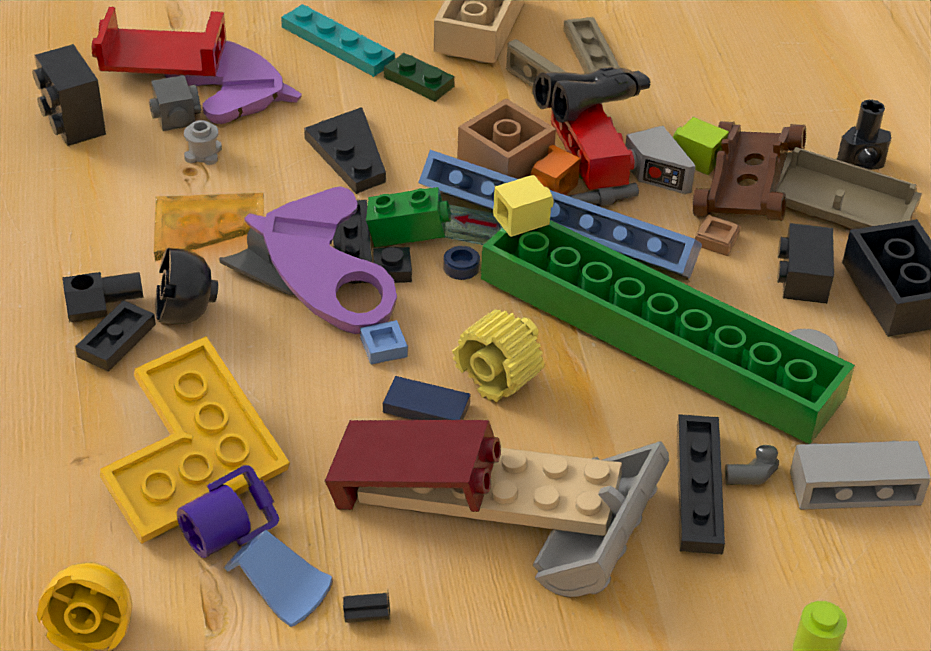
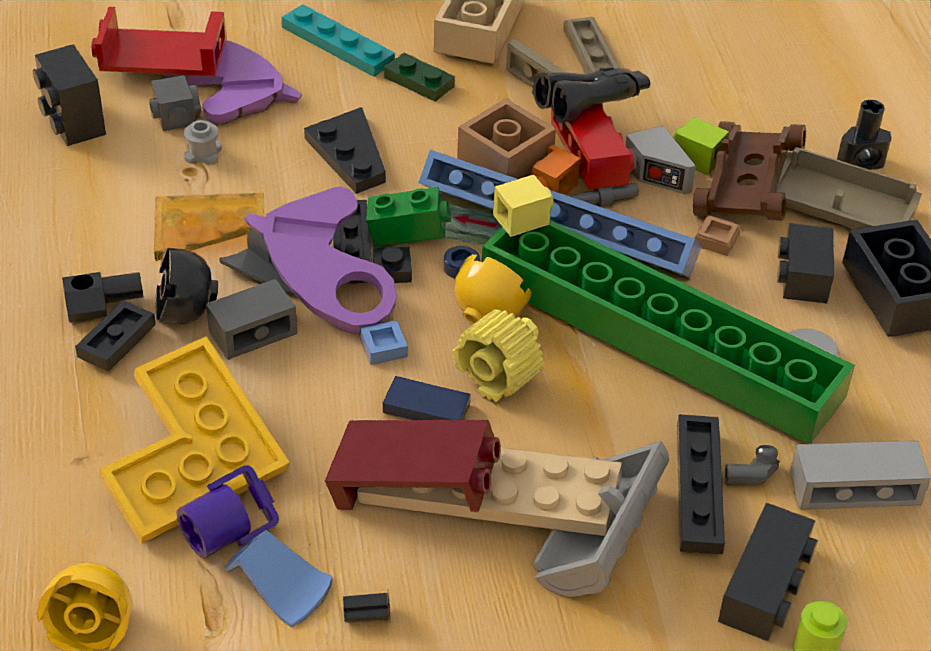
none -> dark grey brick [206,279,297,360]
none -> yellow cylinder [454,255,531,324]
none -> black brick [718,502,818,641]

